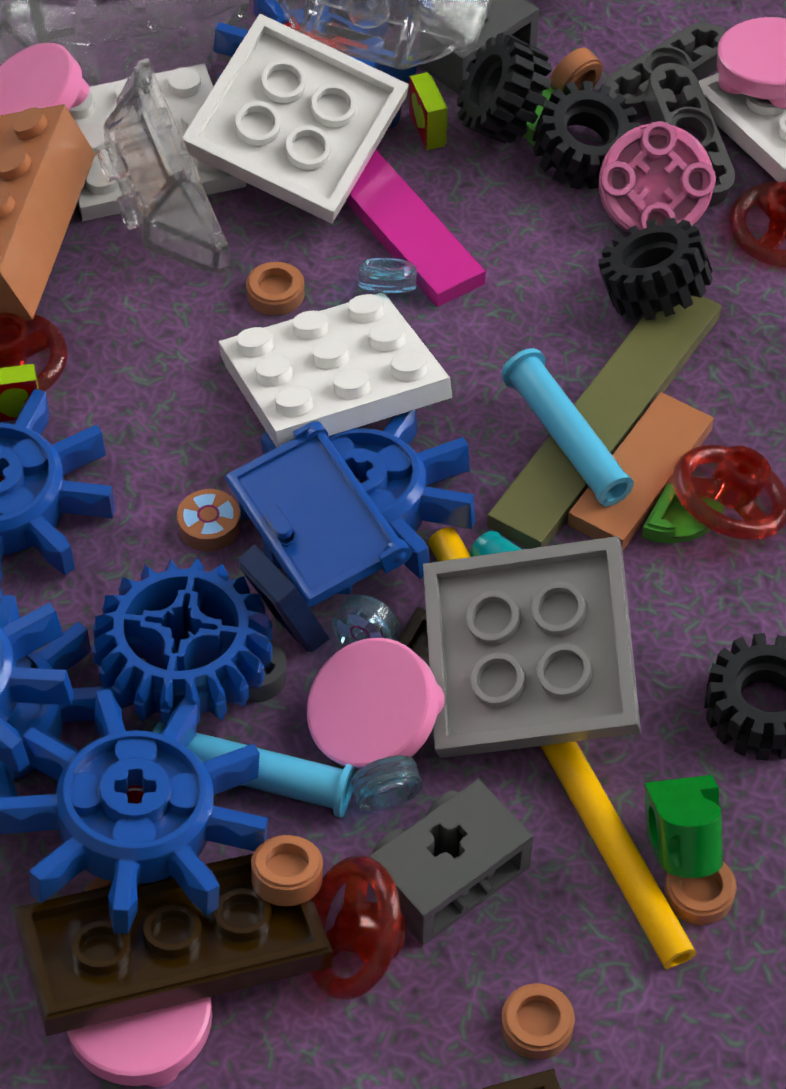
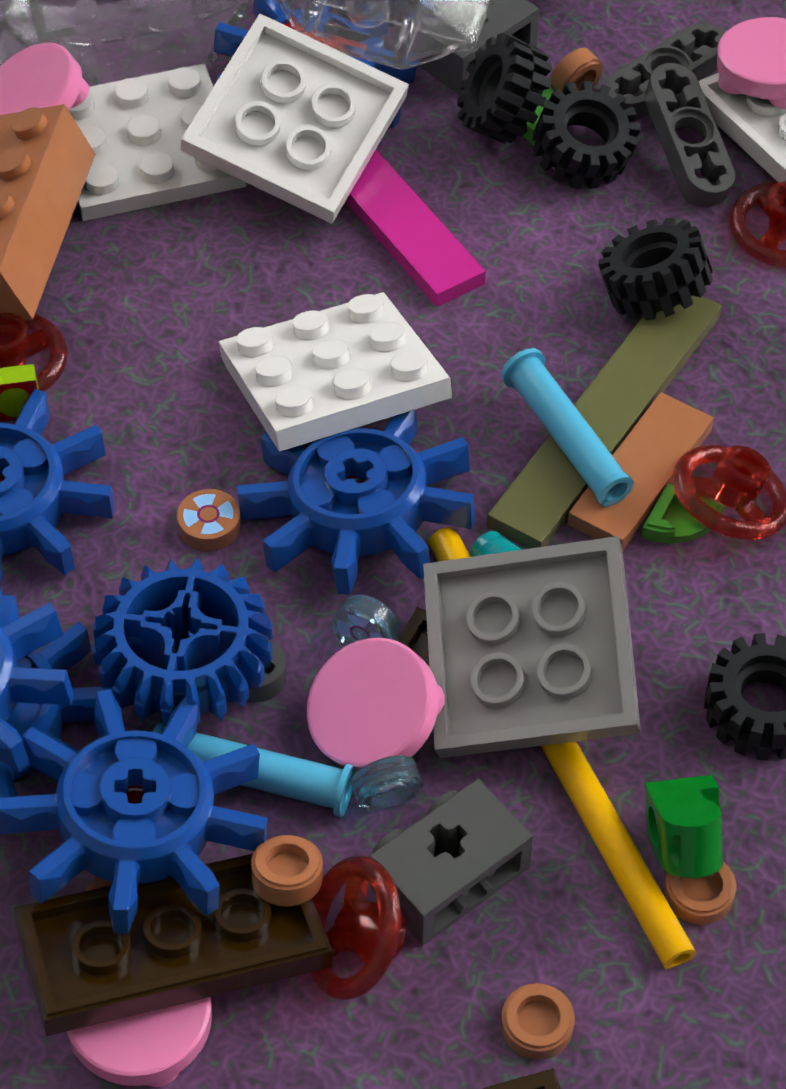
clear wedge [97,58,230,276] -> none
blue door [225,421,412,607] -> none
dark blue tile [237,544,330,652] -> none
nougat tile [246,262,305,316] -> none
clear light blue tile [358,258,417,294] -> none
lime tile [409,72,448,150] -> none
bright pink tile [598,121,716,232] -> none

